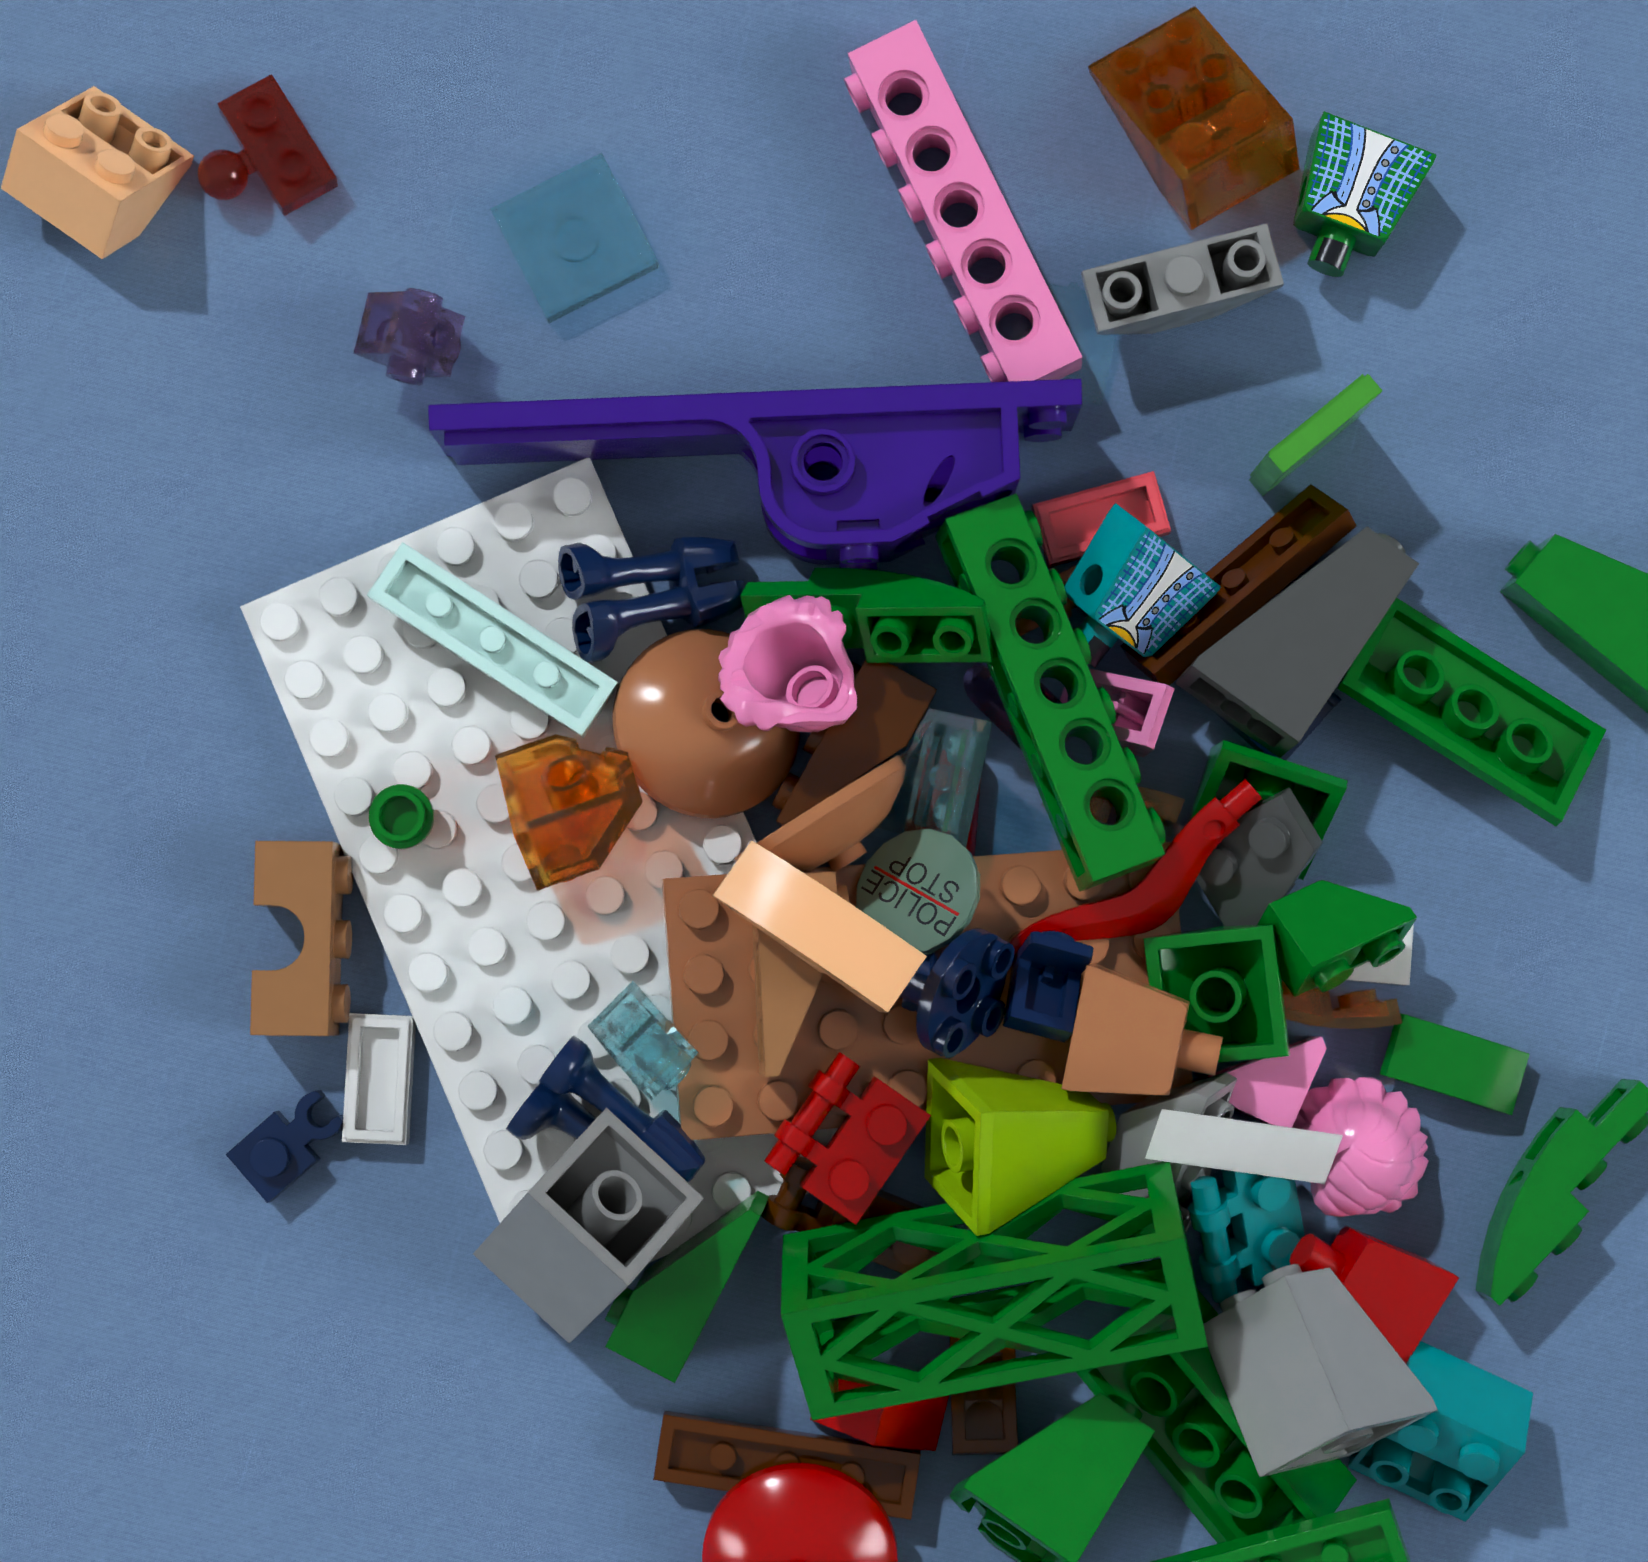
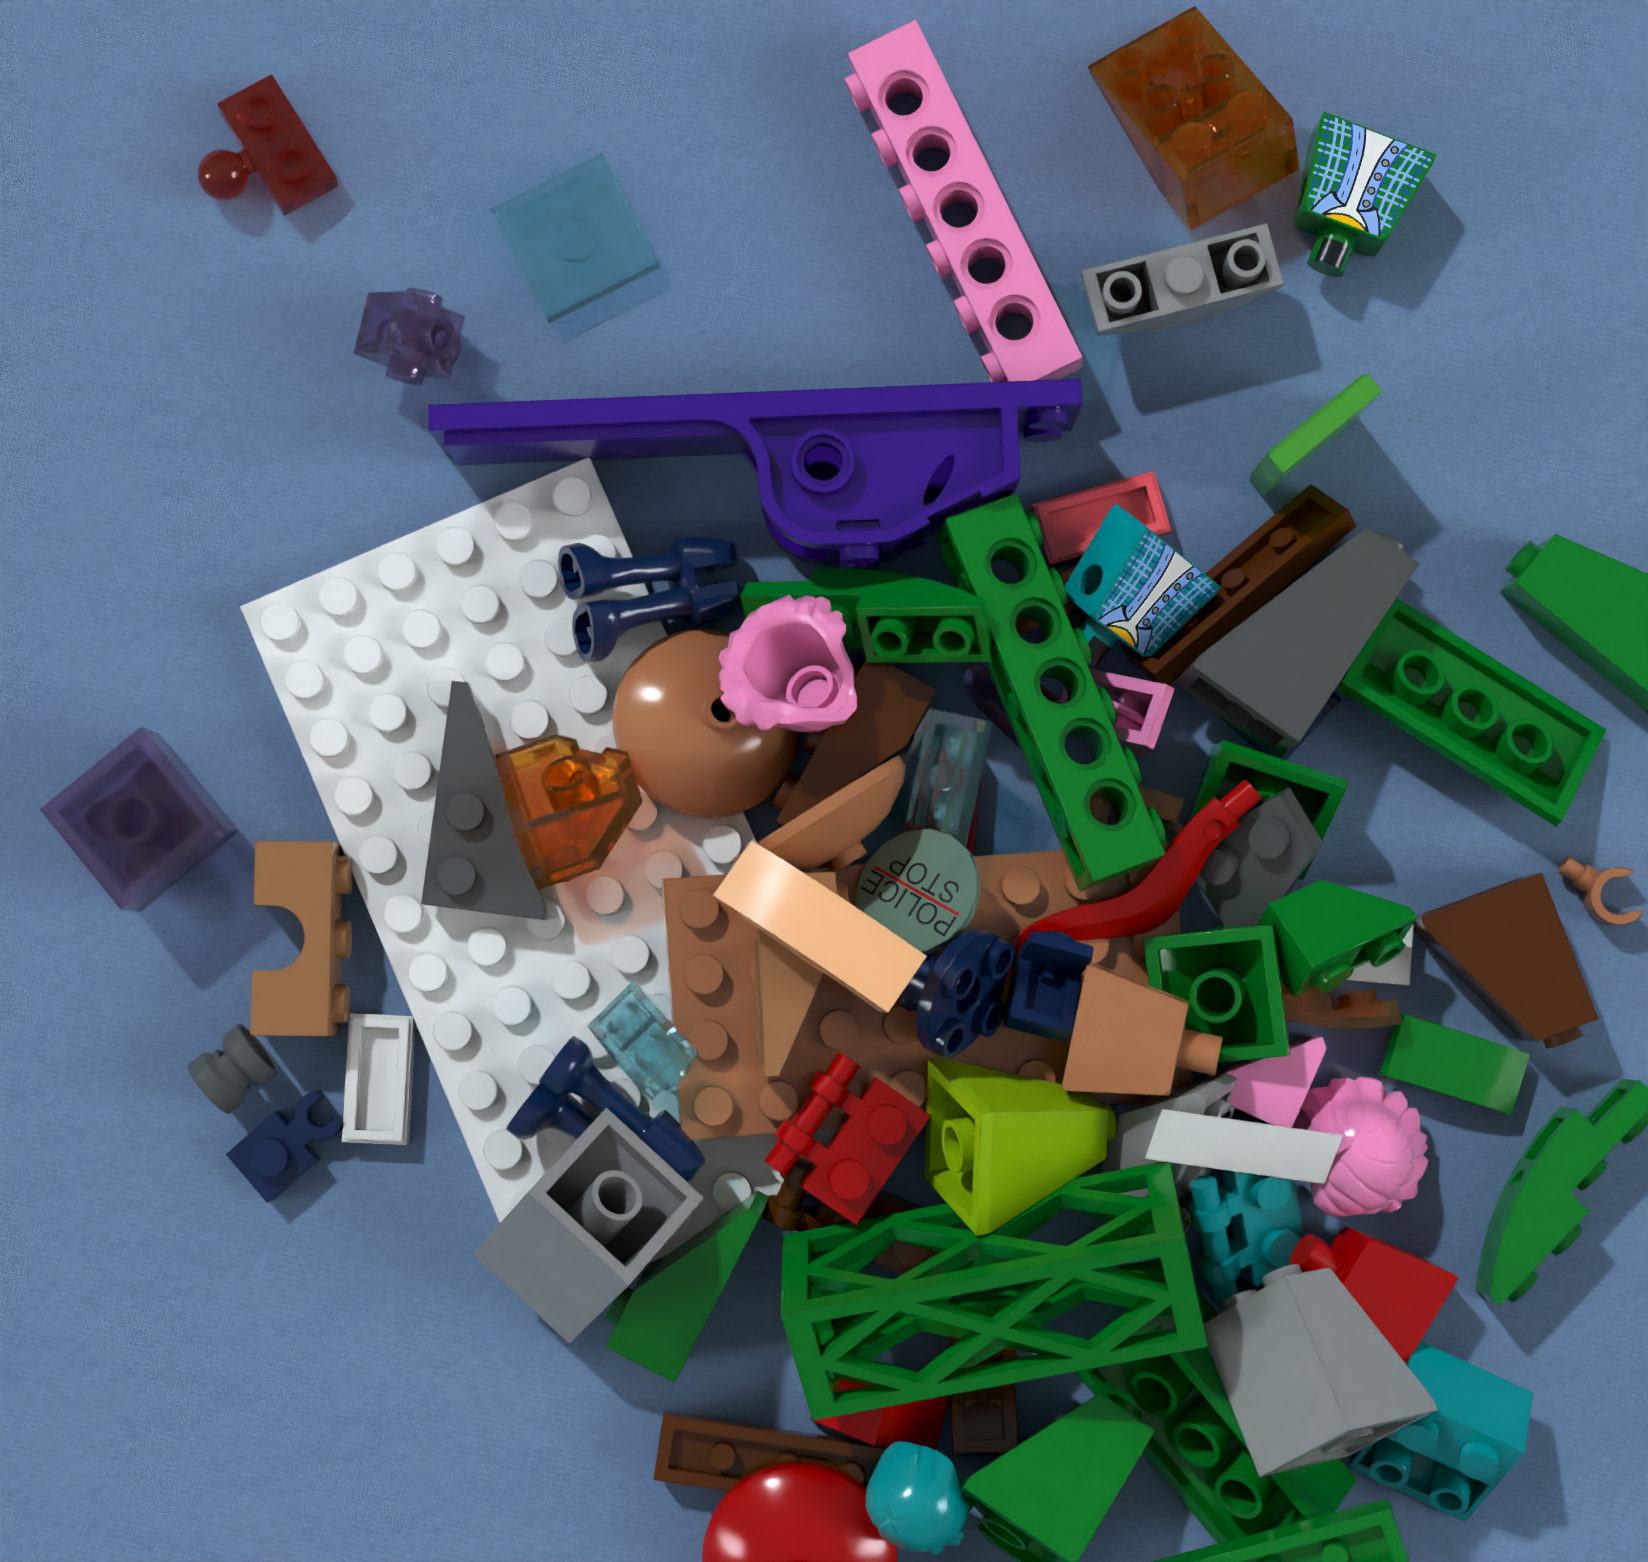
light nougat slope [1,86,194,259] -> none
light aqua plate [367,542,619,738] -> none
green plate [369,784,434,849] -> none
none -> clear purple brick [40,727,239,912]
none -> dark grey wheel [188,1024,280,1114]
none -> dark grey wing [421,681,548,920]
none -> teal hair [865,1441,969,1555]
none -> reddish brown slope [1413,873,1598,1049]
none -> nougat piece [1558,856,1644,926]

